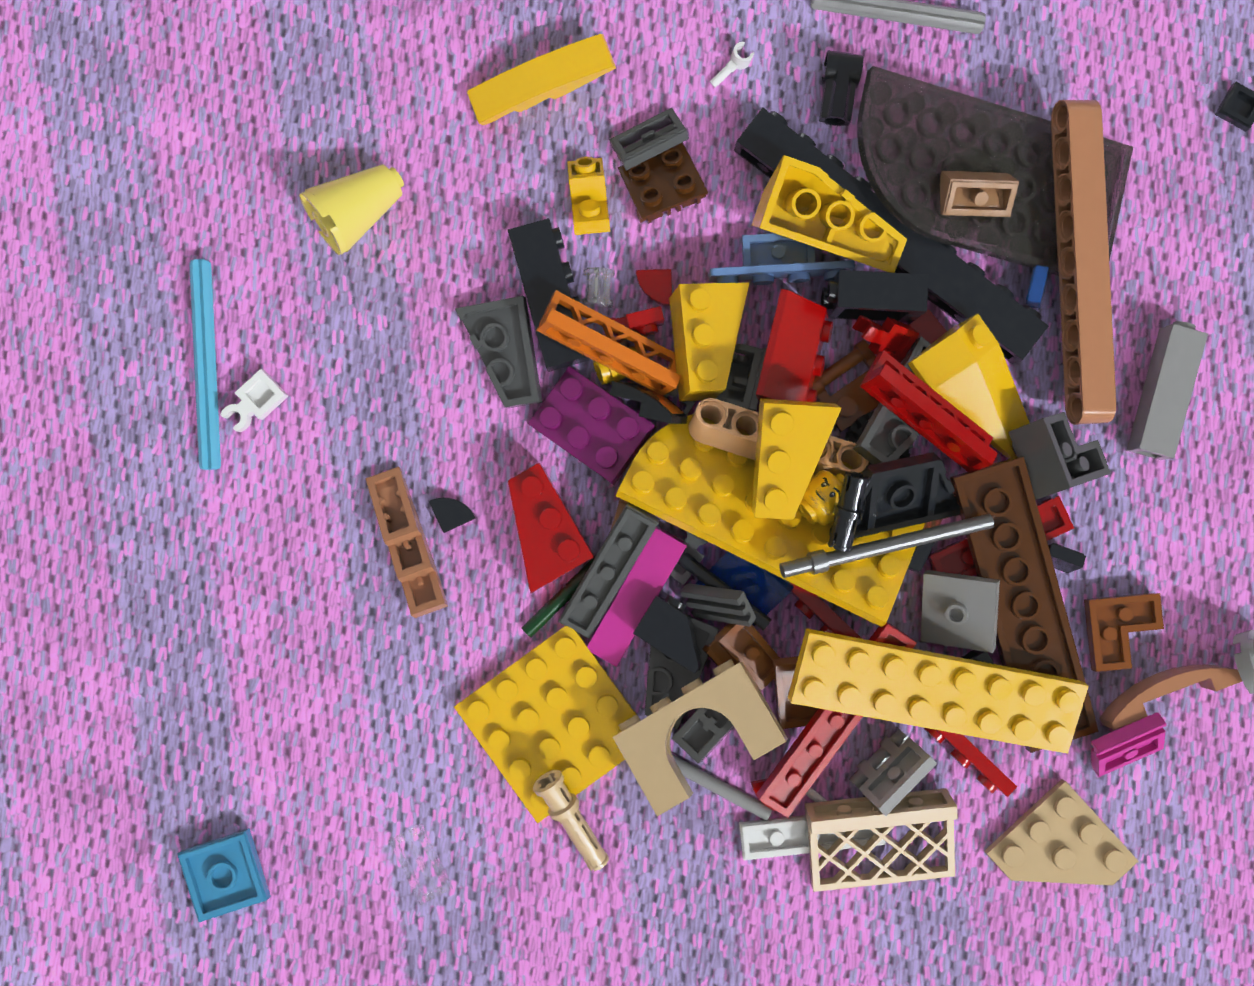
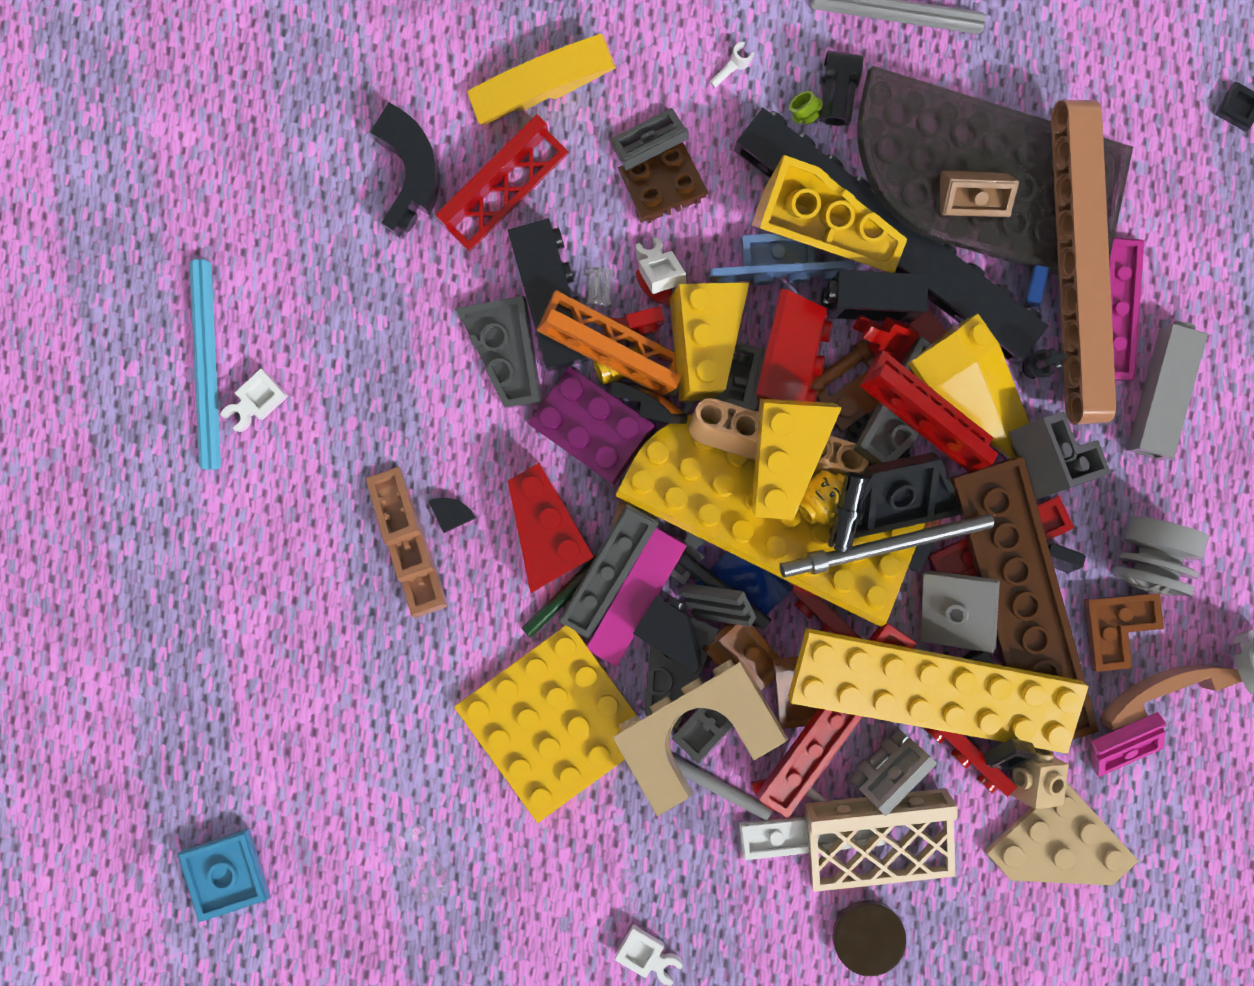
light yellow cone [299,164,404,255] -> none
tan pin [533,770,609,871] -> none
yellow slope [567,156,610,235] -> none
none -> black arch [370,102,440,238]
none -> red fence [435,114,569,252]
none -> white plate [615,924,683,986]
none -> white plate [636,238,686,294]
none -> lime plate [789,91,823,125]
none -> dark brown tile [832,900,906,976]
none -> black tile [983,738,1037,771]
none -> tan brick [1010,748,1069,810]
none -> black axle [1022,348,1066,379]
none -> dark pink tile [1108,237,1145,381]
none -> light grey wheel [1114,516,1210,597]

